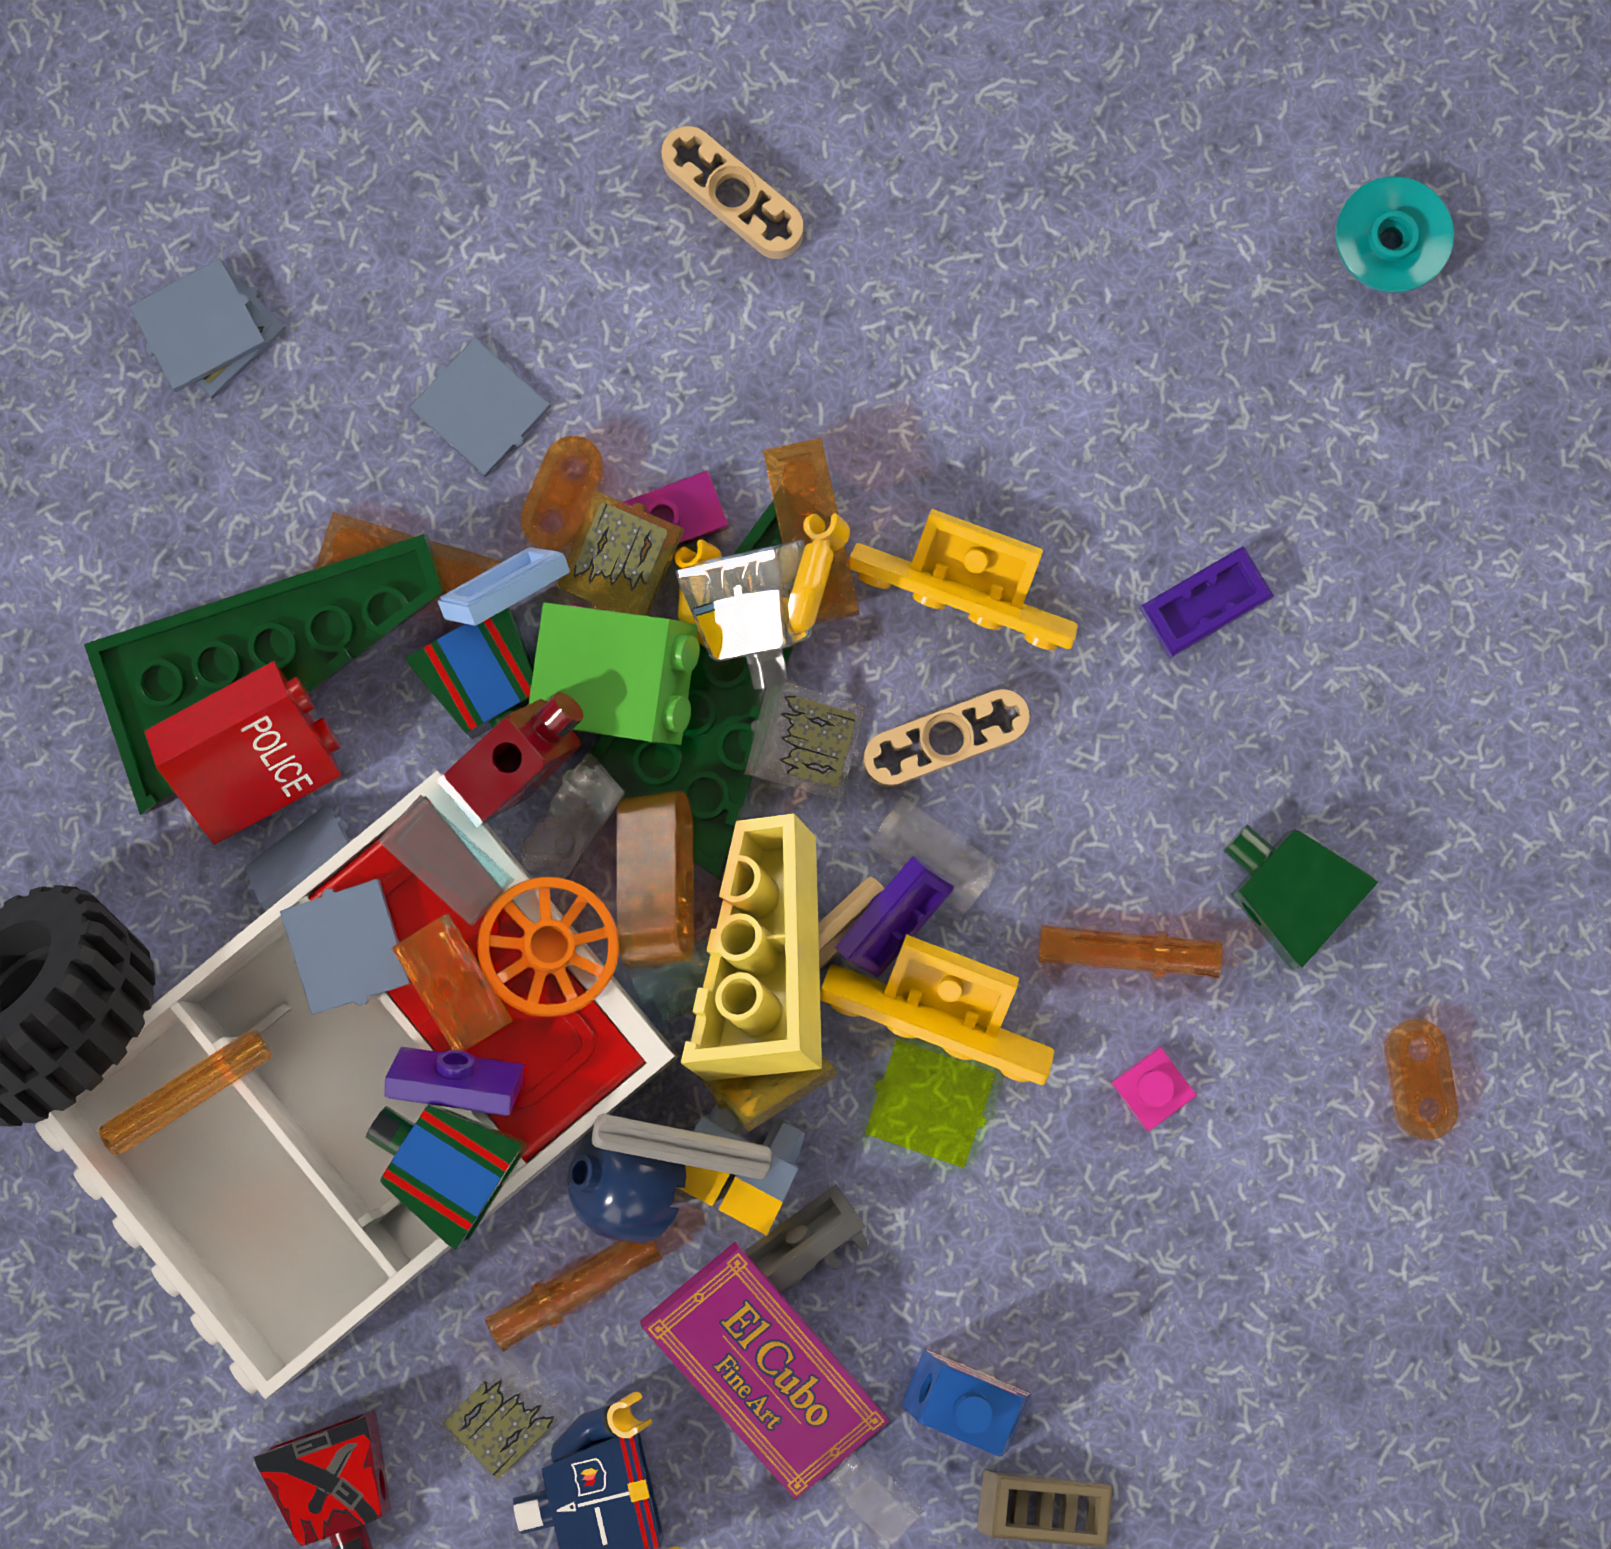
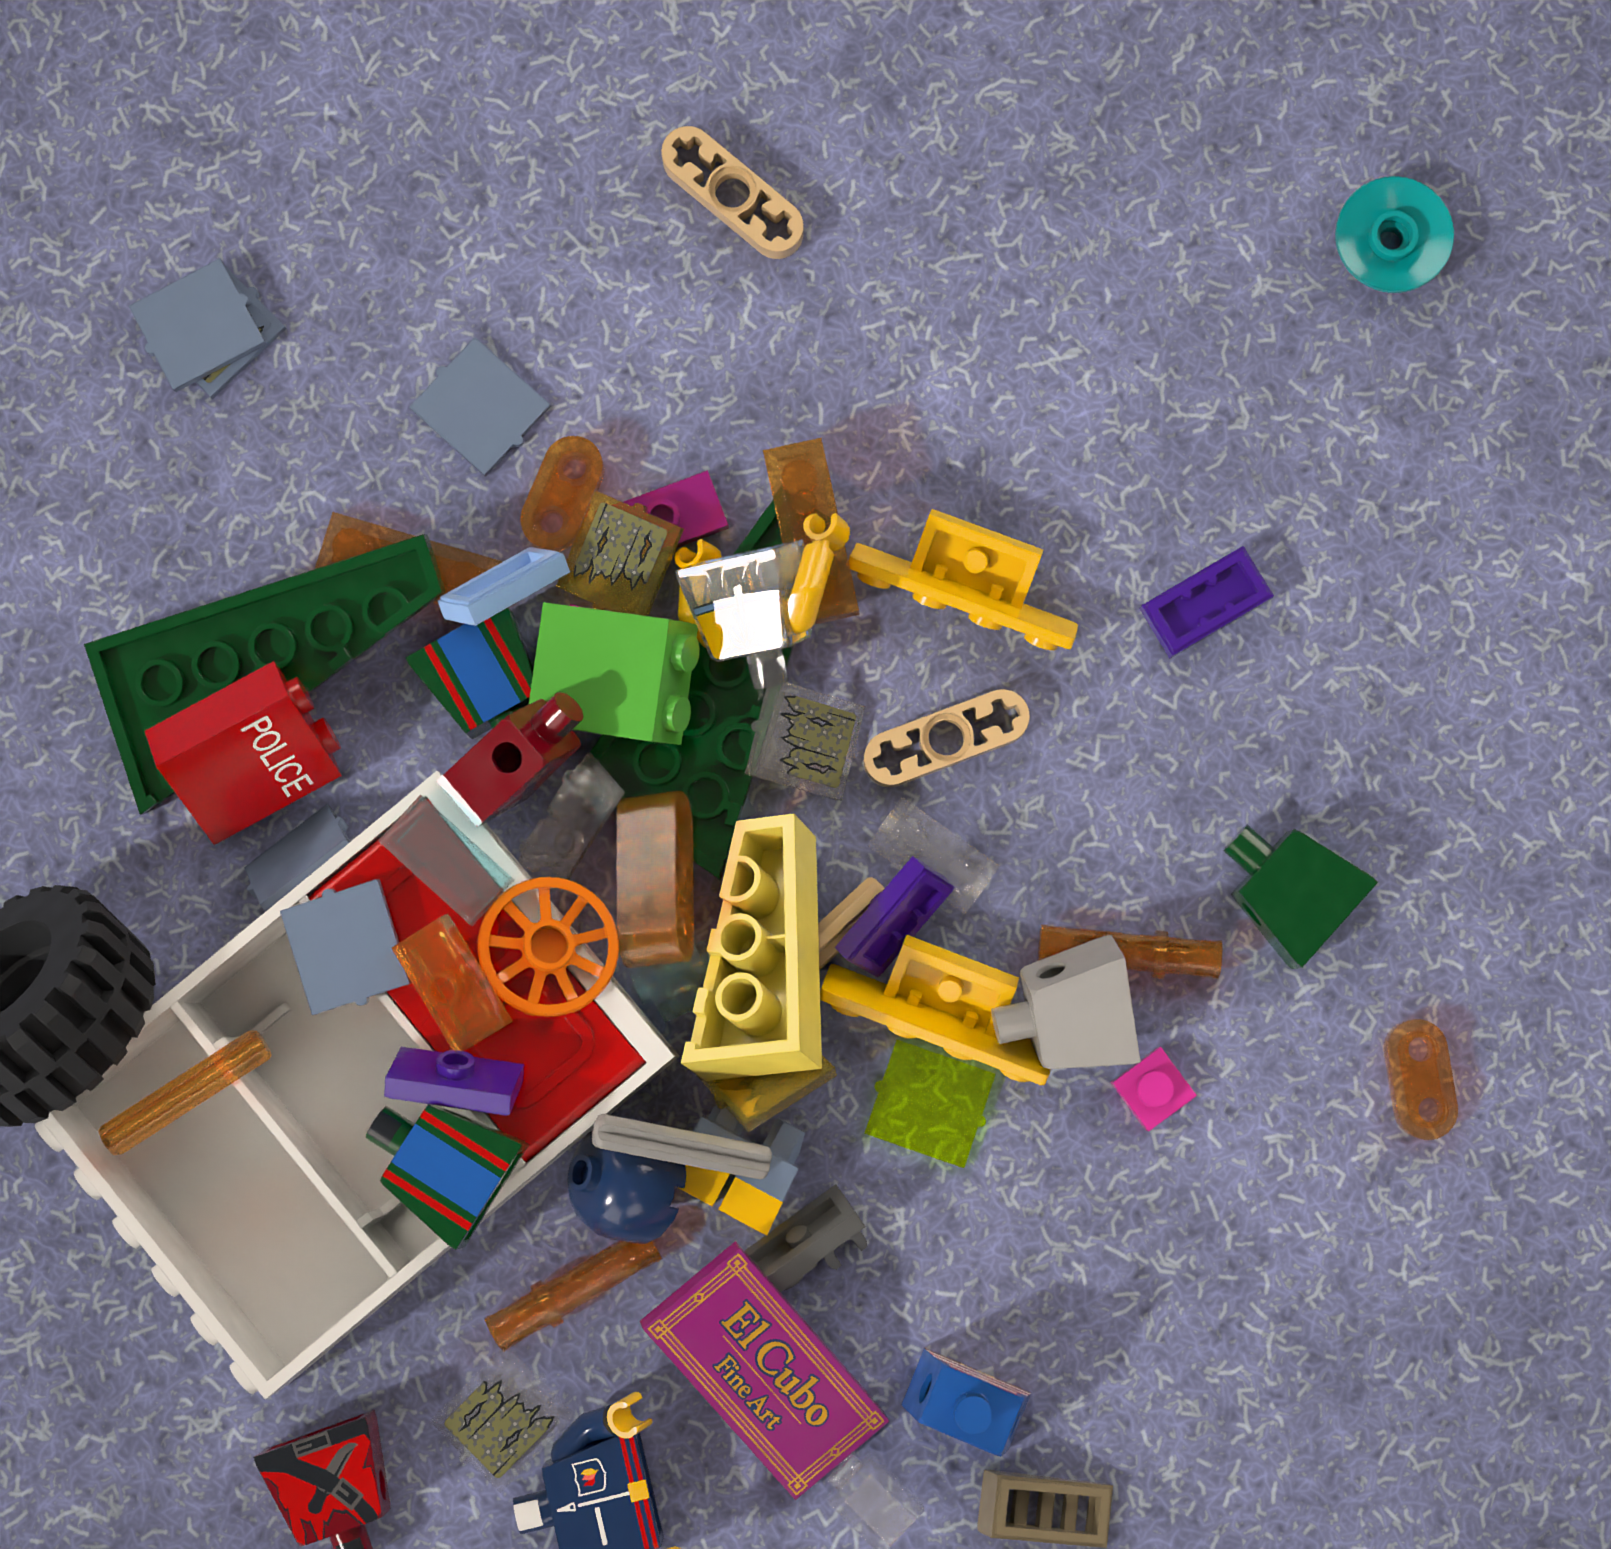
none -> light grey torso [991,935,1141,1069]

